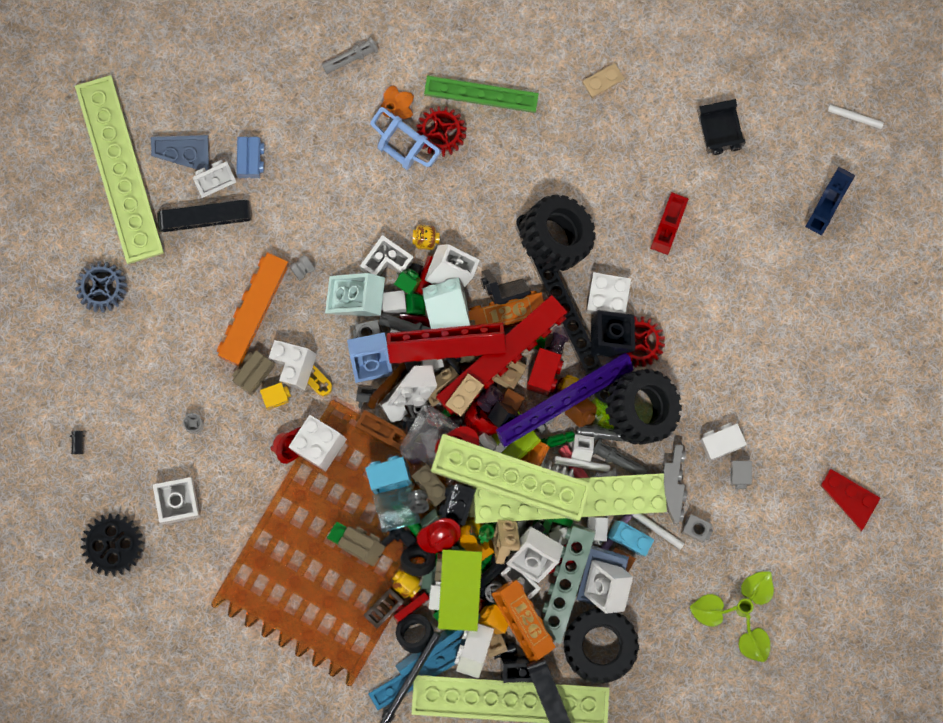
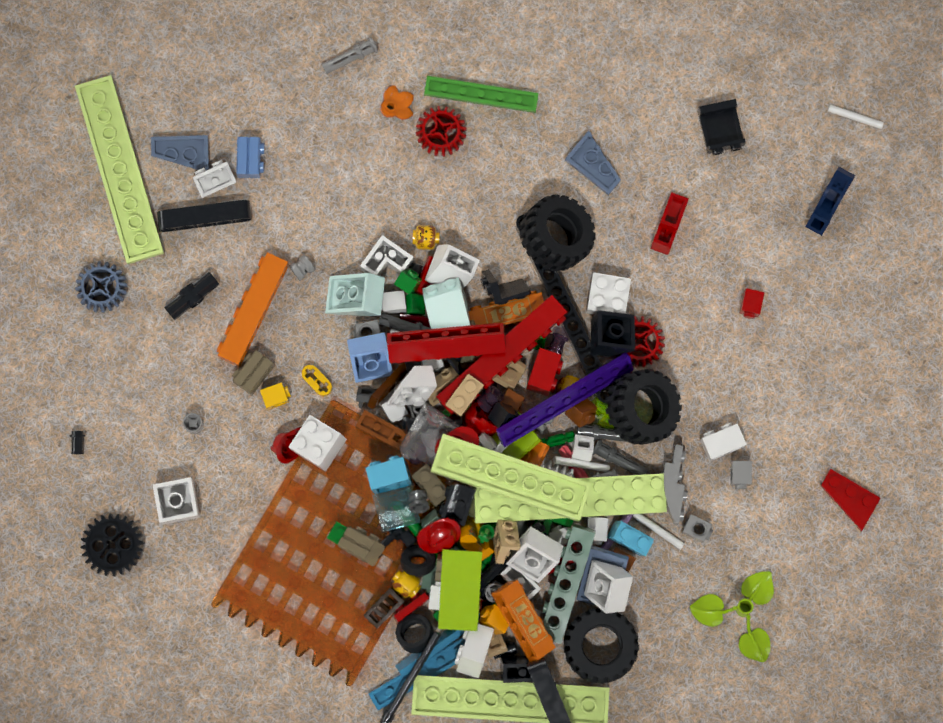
white brick [269,340,317,391] -> none
light blue bar [370,107,442,170] -> none
tan plate [582,63,624,98] -> none
none -> black piece [164,271,219,320]
none -> sand blue wing [565,131,621,196]
none -> red brick [739,288,765,319]

